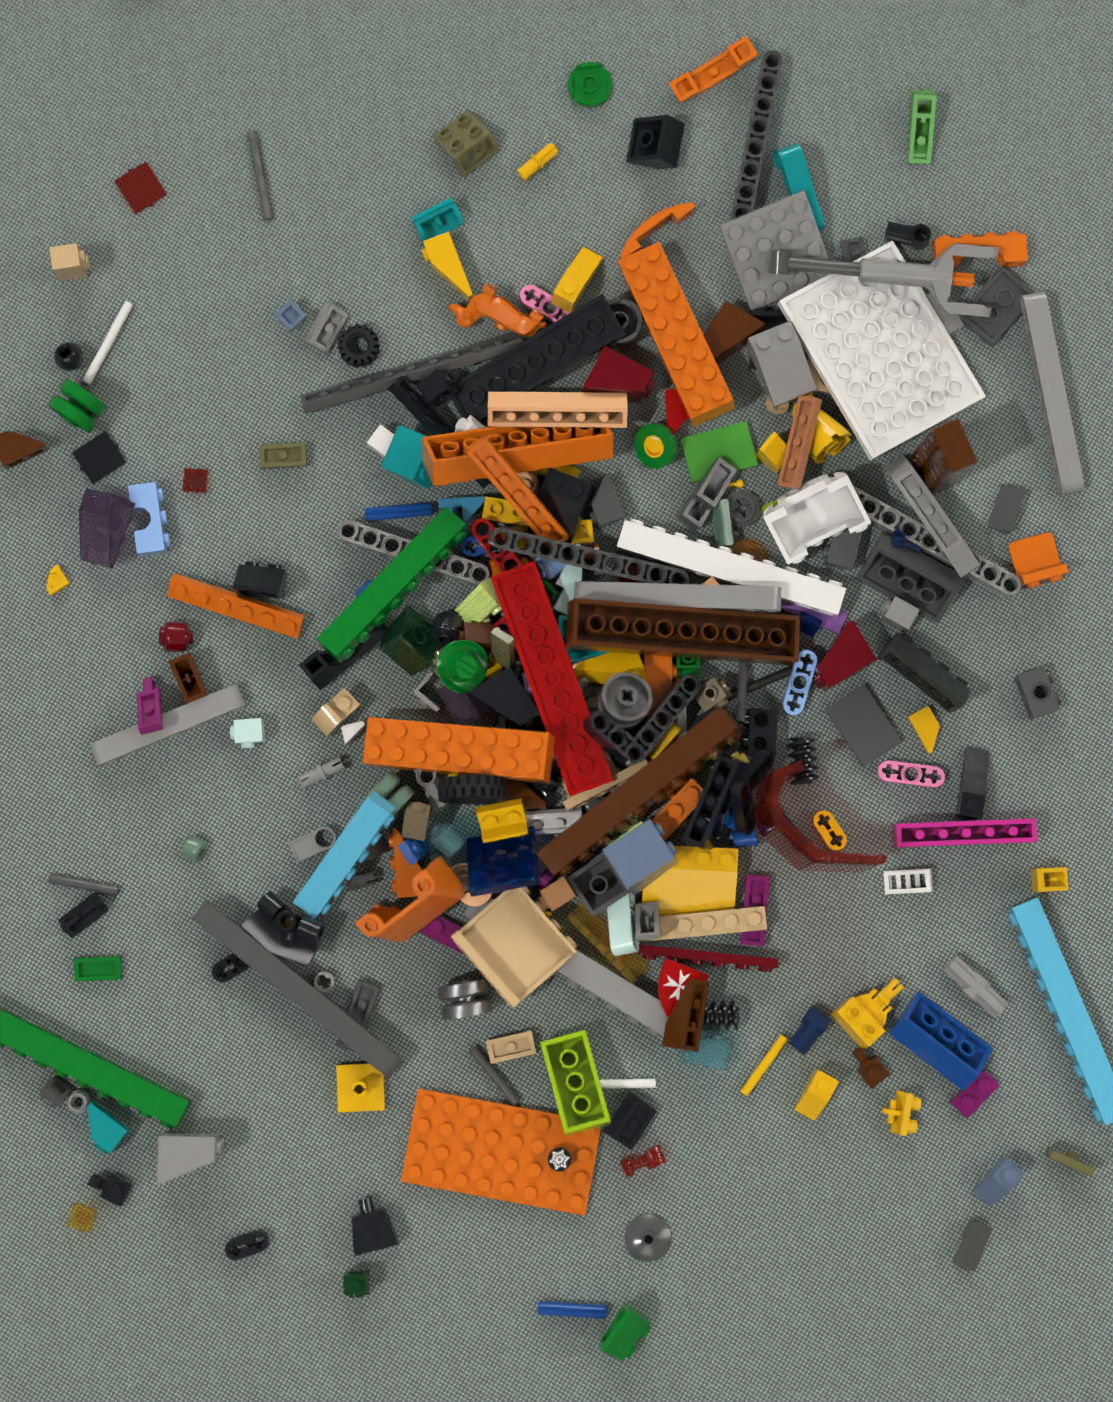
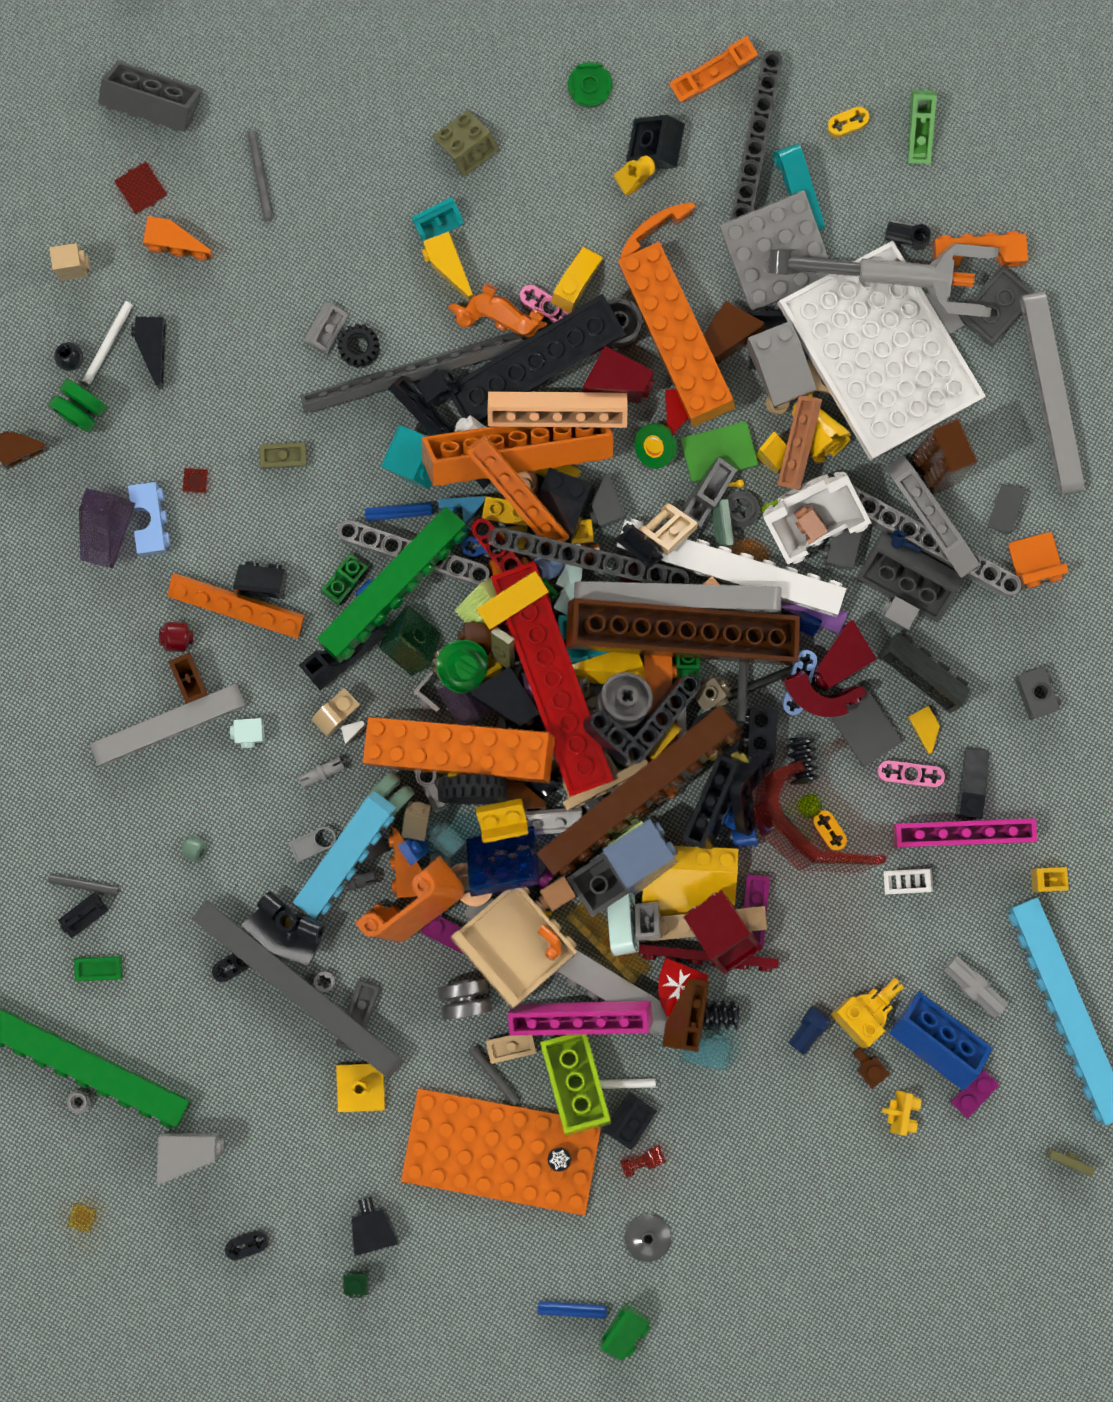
dark grey tile [39,1075,73,1108] -> none
yellow tile [47,564,70,596] -> none
black piece [72,431,127,484] -> none
teal slope [87,1101,131,1154] -> none
black plate [87,1174,132,1206] -> none
magenta hinge [137,677,163,735] -> none
sand blue tile [274,299,307,332] -> none
white brick [367,425,394,458] -> none
black head [431,611,463,645] -> none
yellow axle [516,143,558,181] -> none
orange brick [652,778,704,842] -> none
yellow bar [740,1035,788,1097] -> none
yellow slope [794,1068,839,1121] -> none
dark grey tile [840,237,866,262] -> none
dark grey slope [953,1219,992,1272] -> none
sand blue slope [972,1156,1025,1207] -> none
none -> dark grey slope [98,61,202,132]
none -> black slope [131,316,166,390]
none -> orange slope [143,216,214,261]
none -> green slope [321,553,368,606]
none -> yellow slope [476,571,549,630]
none -> dark pink brick [508,1001,653,1036]
none -> orange arm [538,924,562,960]
none -> yellow piece [613,156,655,196]
none -> black hinge [615,523,663,568]
none -> tan plate [638,503,698,556]
none -> dark red slope [684,890,763,975]
none -> dark red arch [781,670,866,717]
none -> nougat brick [794,504,828,544]
none -> clear neon green tile [798,794,822,818]
none -> yellow beam [827,107,869,138]

